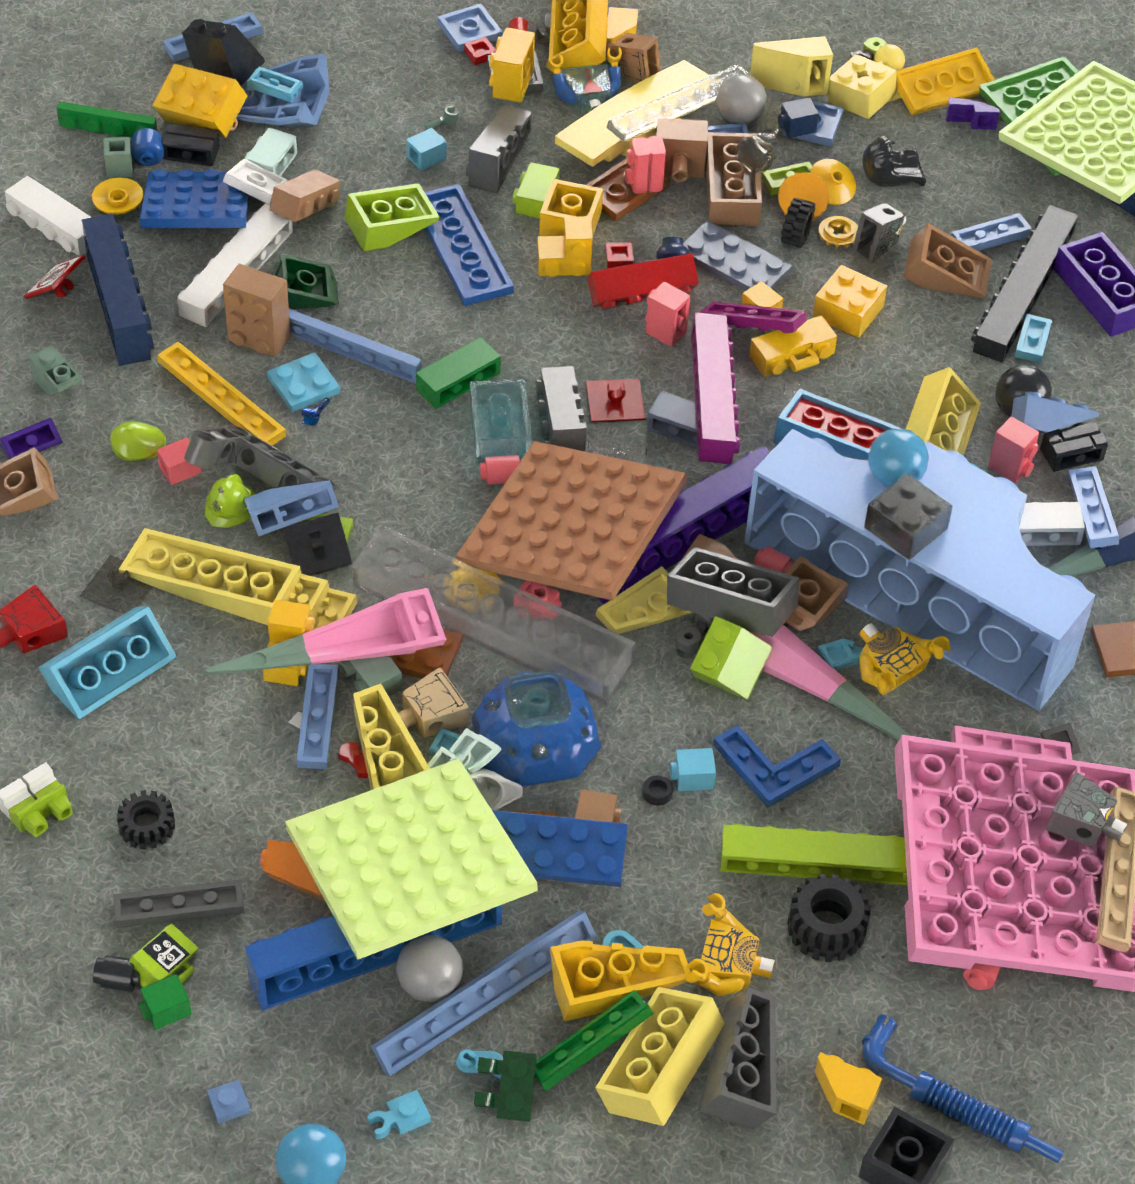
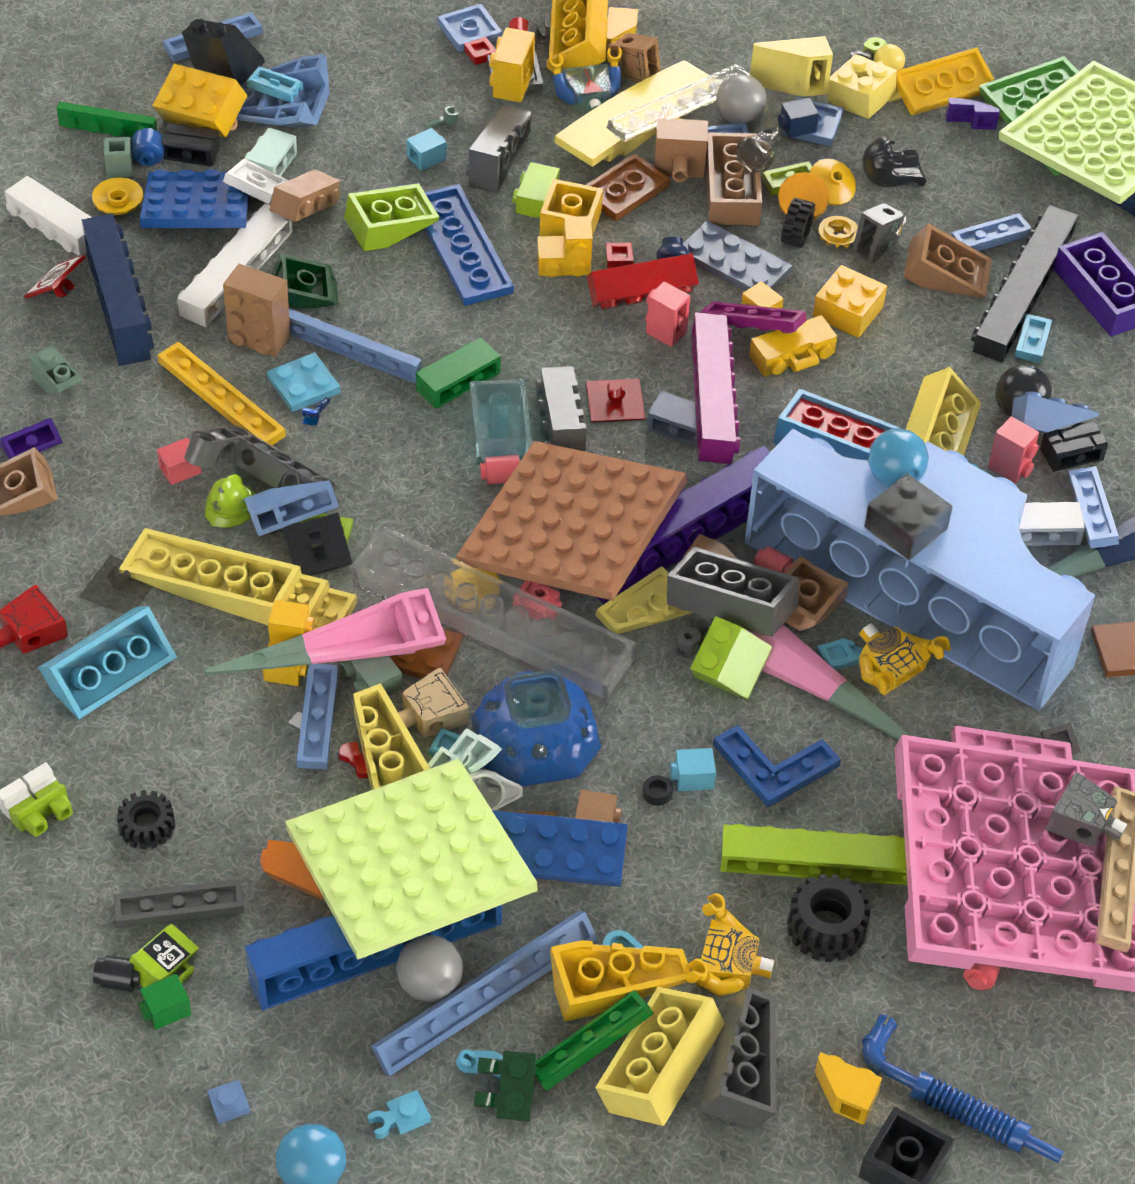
lime hat [110,421,166,461] -> none
coral brick [625,136,666,194] -> none

